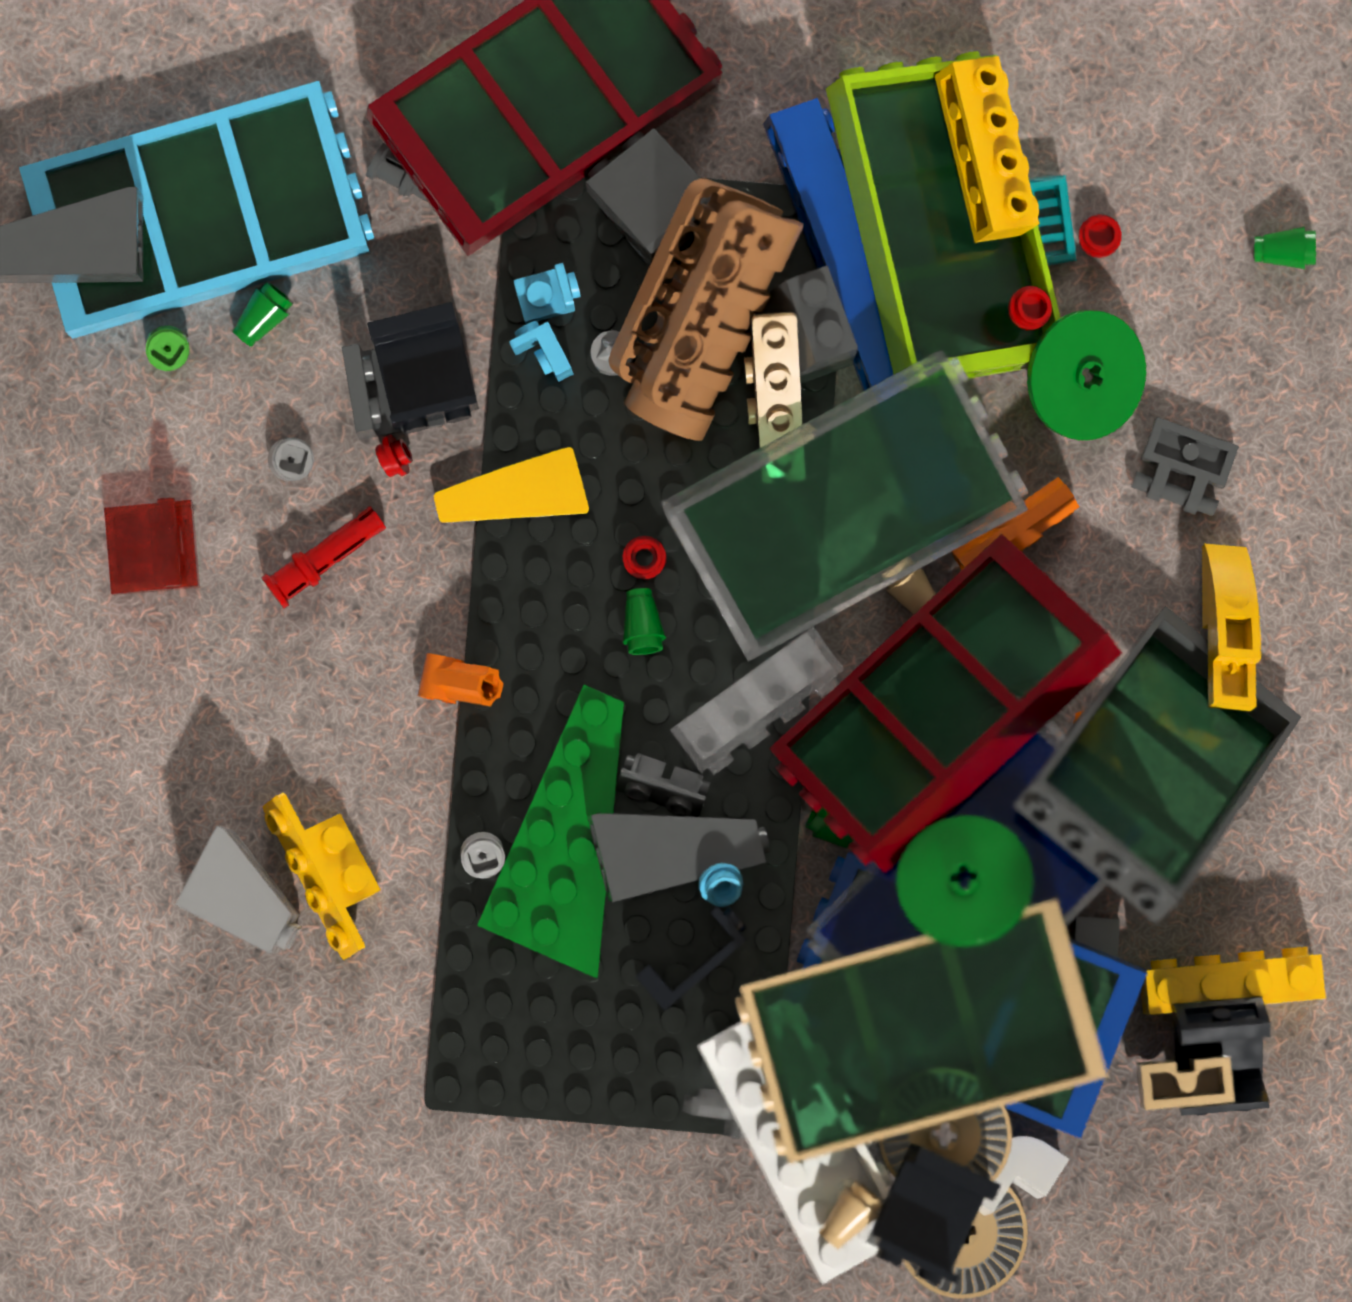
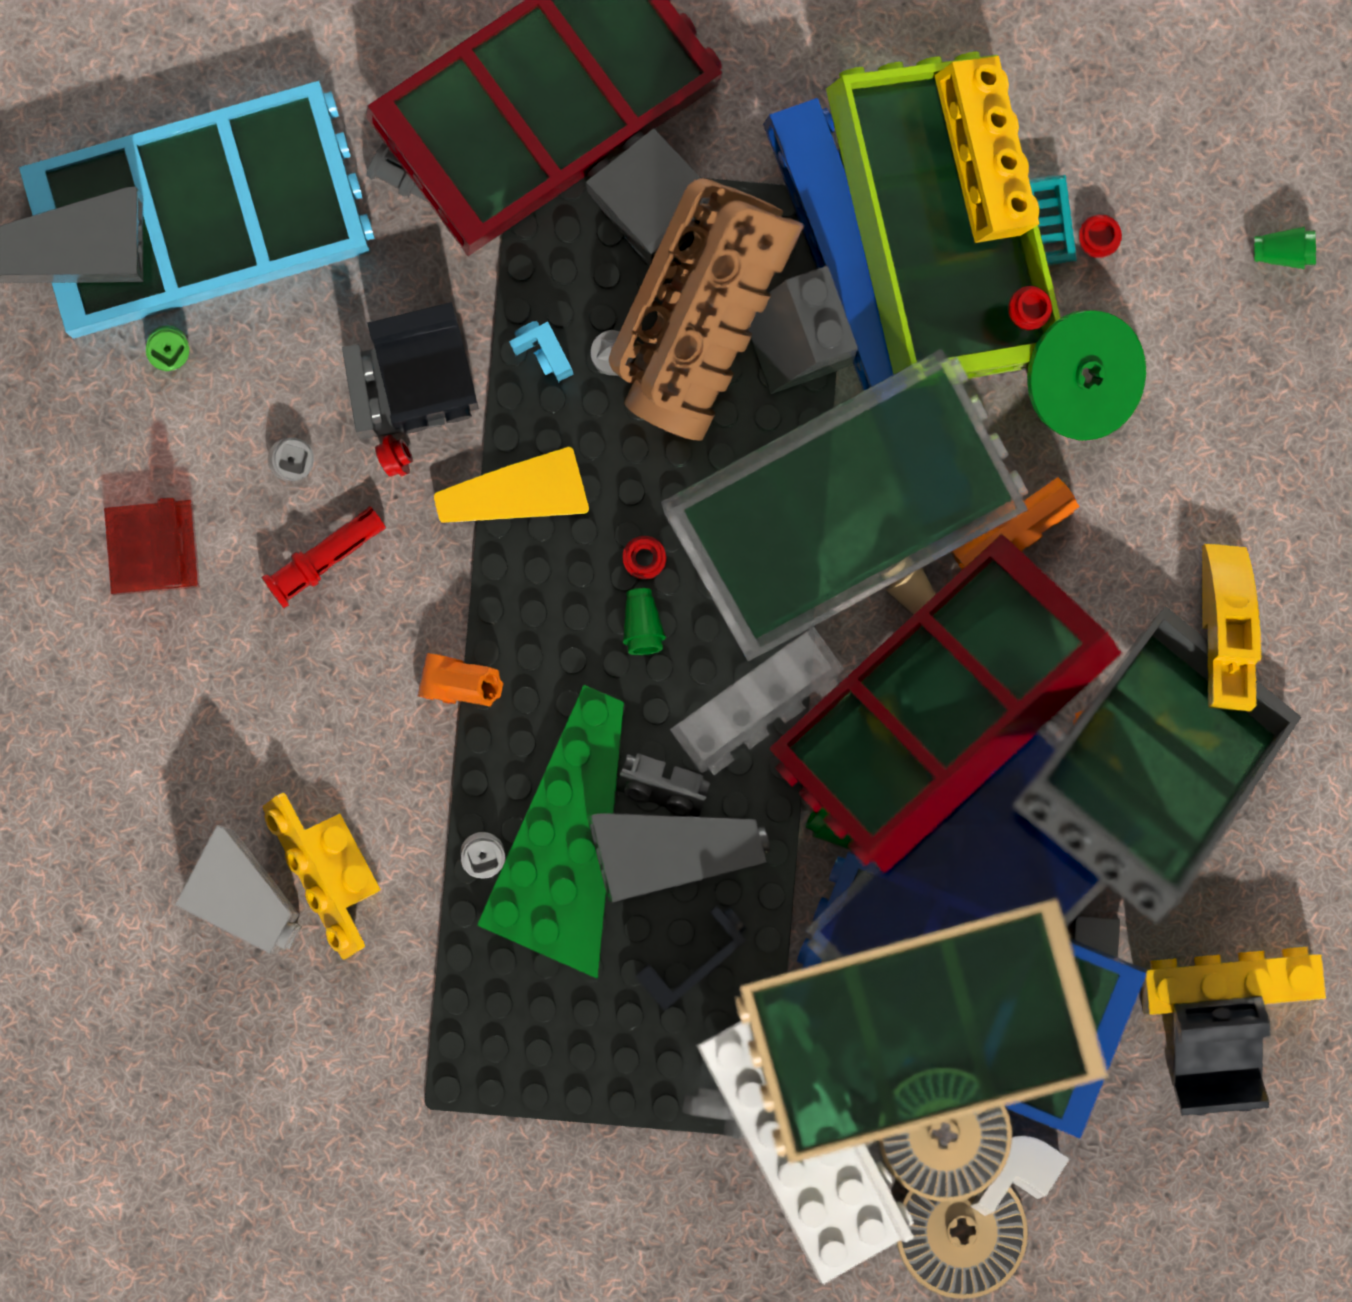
green cone [232,281,294,347] -> none
medium azure bracket [513,263,581,325] -> none
medium azure plate [698,863,743,907] -> none
tan bracket [744,312,805,483] -> none
tan cone [819,1180,883,1249] -> none
black panel [866,1143,1001,1287] -> none
green piece [896,816,1034,946] -> none
dark grey plate [1131,417,1239,516] -> none
tan brick [1136,1055,1235,1110] -> none

